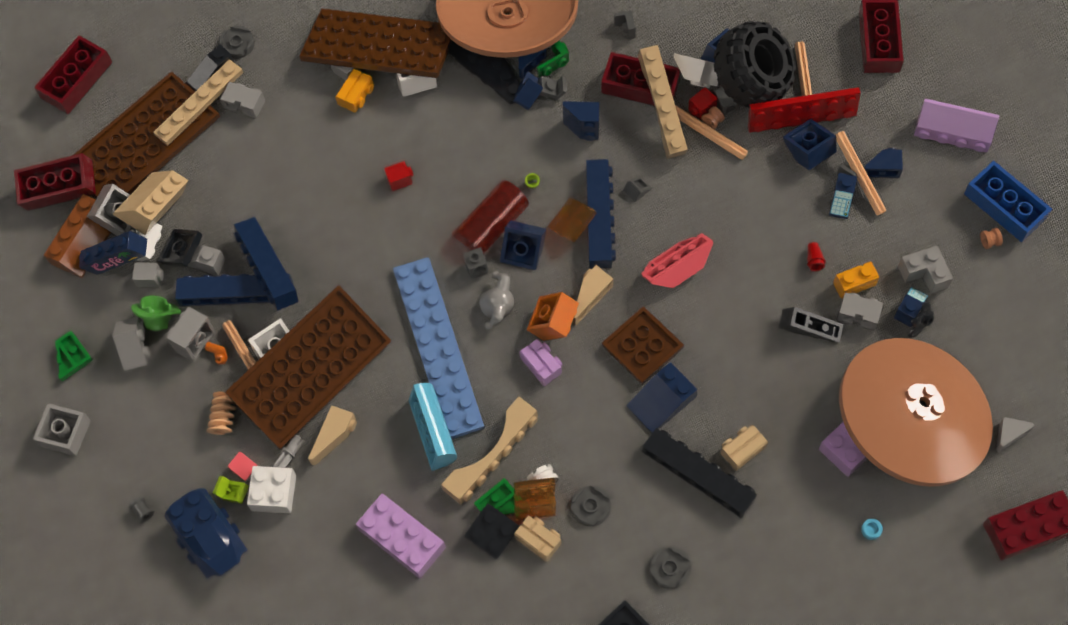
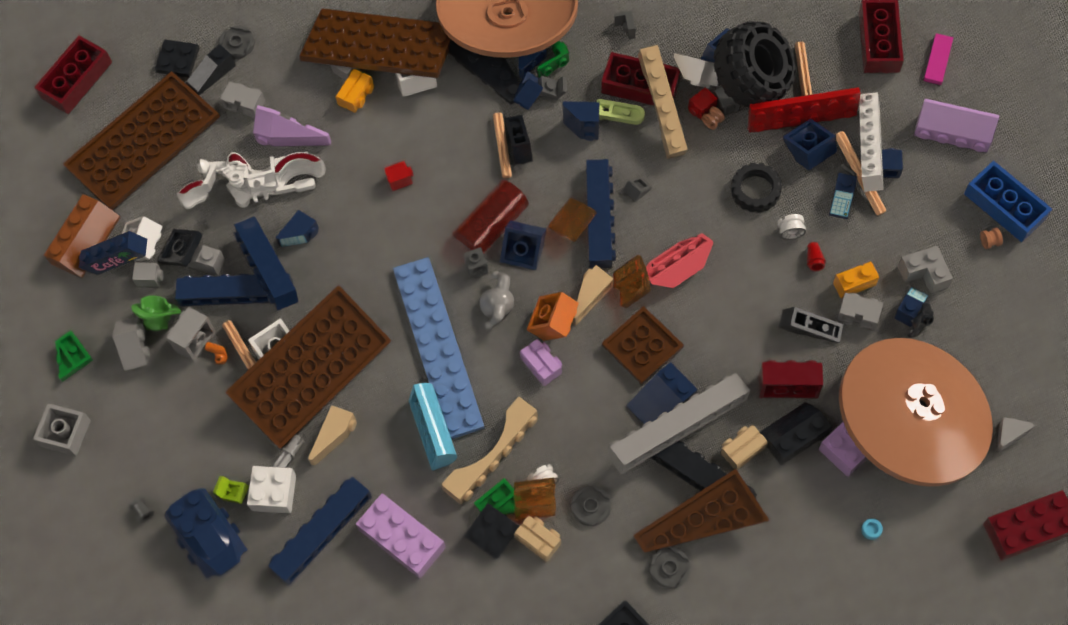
dark red brick [14,153,96,211] -> none
light grey brick [87,184,131,236] -> none
tan slope [113,170,189,235] -> none
tan plate [153,59,244,146] -> none
light nougat piece [206,391,236,435] -> none
coral slope [228,451,258,481] -> none
lime hinge [525,173,540,189] -> none
light nougat axle [675,105,748,160] -> none
none -> black plate [155,39,199,78]
none -> white piece [177,152,325,209]
none -> lavender wedge [253,105,331,146]
none -> dark blue brick [268,476,372,586]
none -> dark blue slope [275,210,319,247]
none -> light nougat axle [493,112,512,178]
none -> black slope [504,115,533,165]
none -> yellowish green plate [597,99,645,125]
none -> light grey brick [607,373,751,475]
none -> clear orange slope [613,255,651,308]
none -> reddish brown wing [633,469,770,553]
none -> black tyre [731,162,782,213]
none -> dark red brick [758,360,823,399]
none -> black slope [760,402,832,466]
none -> white wheel [777,214,806,240]
none -> white brick [859,92,883,192]
none -> dark pink tile [923,33,954,85]

